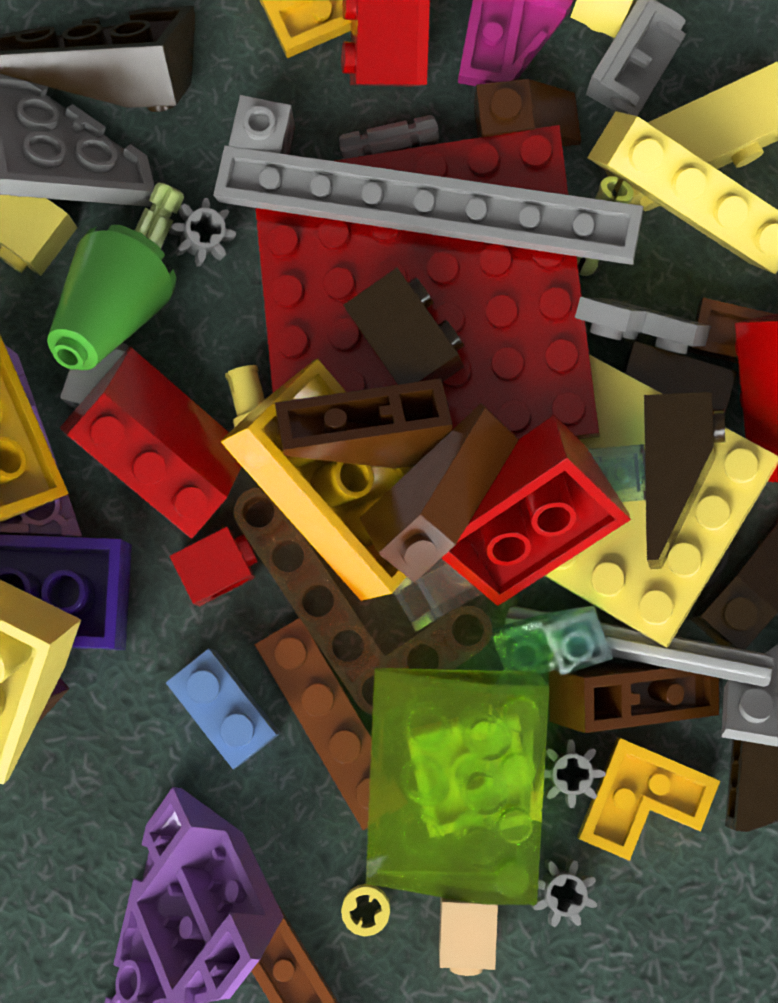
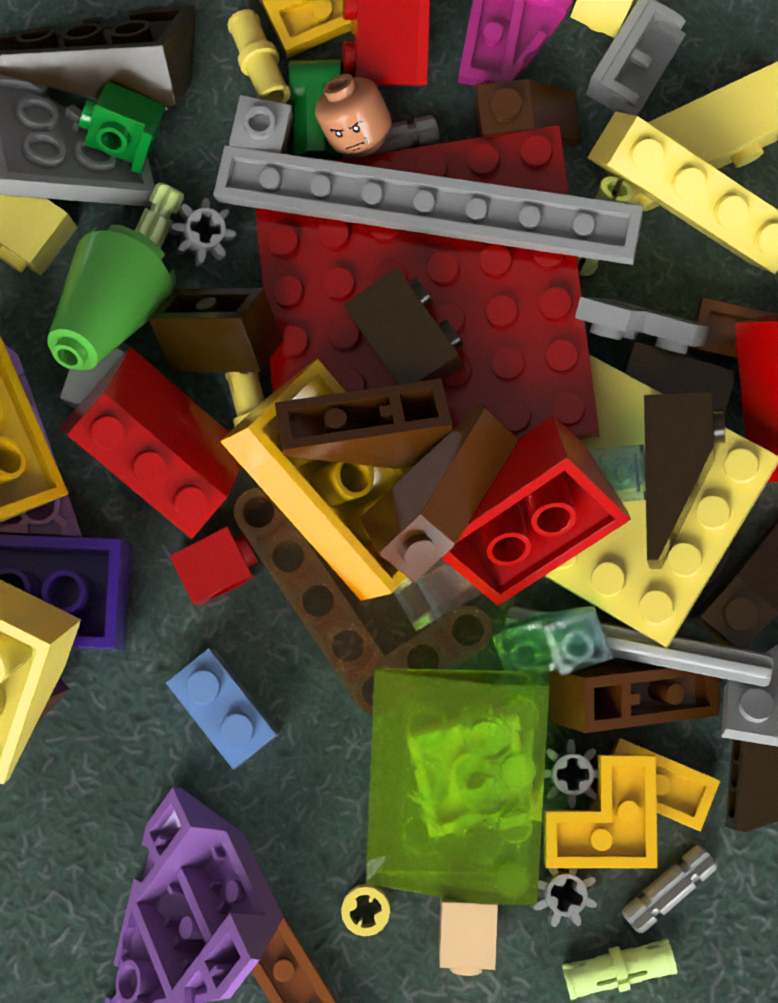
dark orange plate [254,617,409,830] -> none
none -> green brick [79,81,167,174]
none -> dark brown brick [149,288,283,374]
none -> light yellow pin [227,9,291,104]
none -> green piece [289,59,342,161]
none -> nougat head [315,74,392,158]
none -> yellow plate [544,754,657,868]
none -> yellowish green pin [562,938,677,1000]
none -> light grey axle [622,845,717,933]

